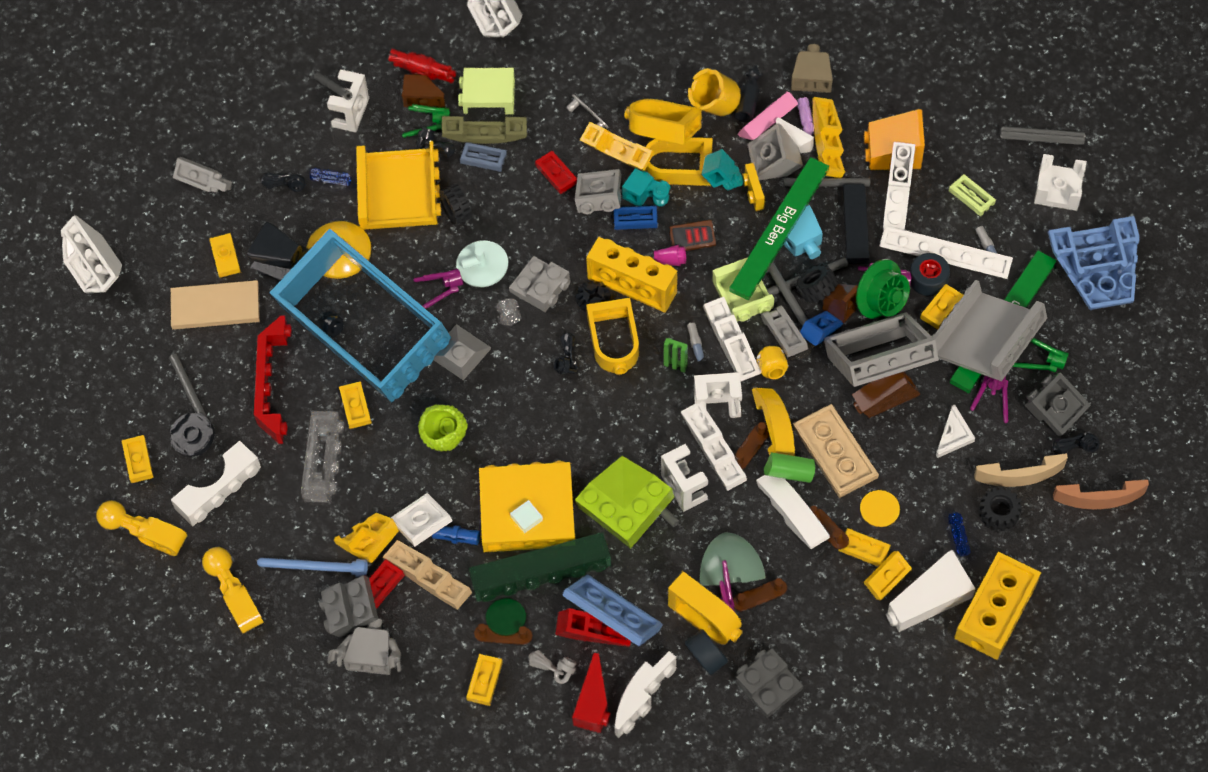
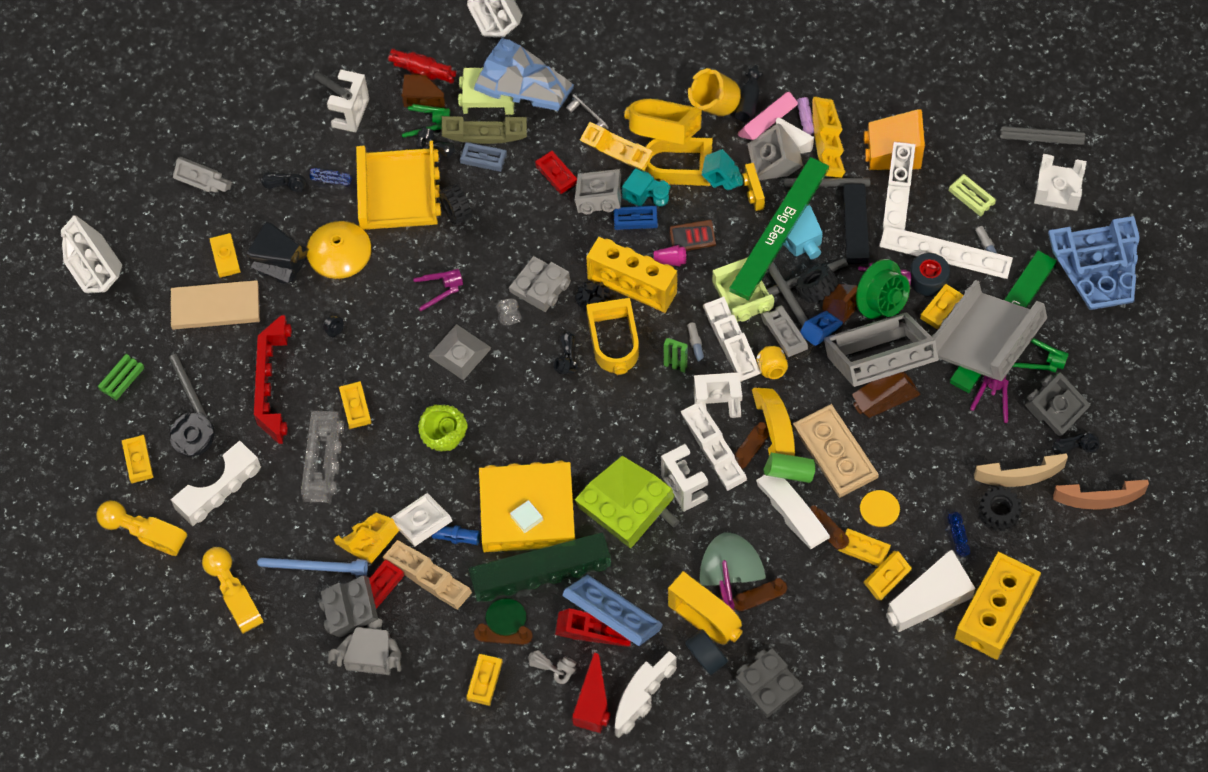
dark azure door [269,229,452,403] -> none
light aqua shield [456,241,508,287] -> none
dark tan torso [791,44,832,93] -> none
white tile [936,405,975,458] -> none
none -> bright green tile [98,354,144,401]
none -> wedge [474,38,574,111]

